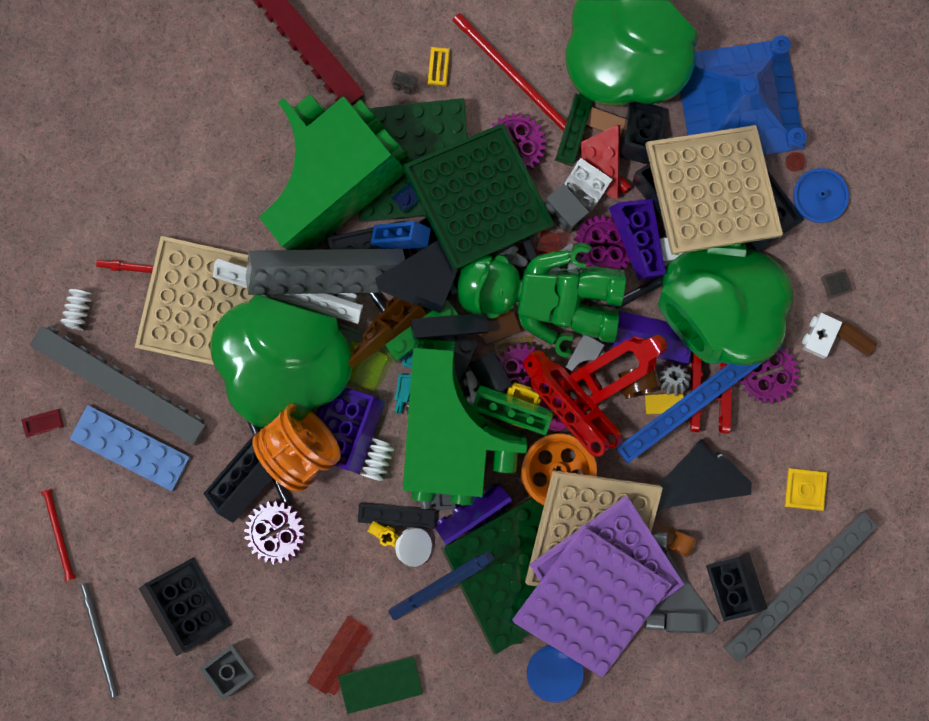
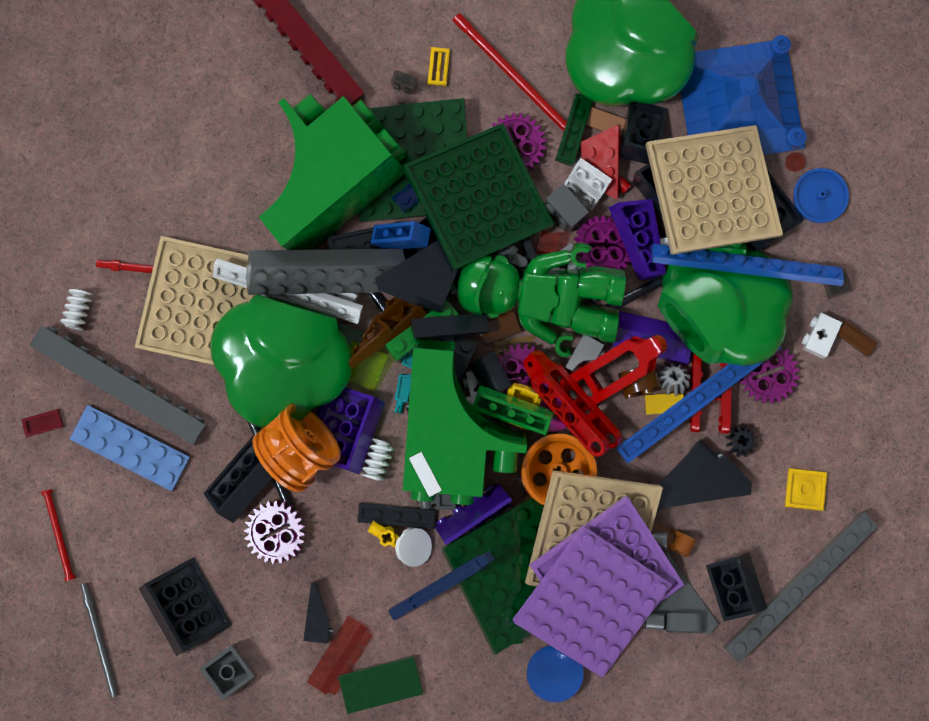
none -> black slope [303,582,333,644]
none -> white sticker [409,452,442,497]
none -> blue plate [651,244,844,286]
none -> black gear [725,425,758,457]

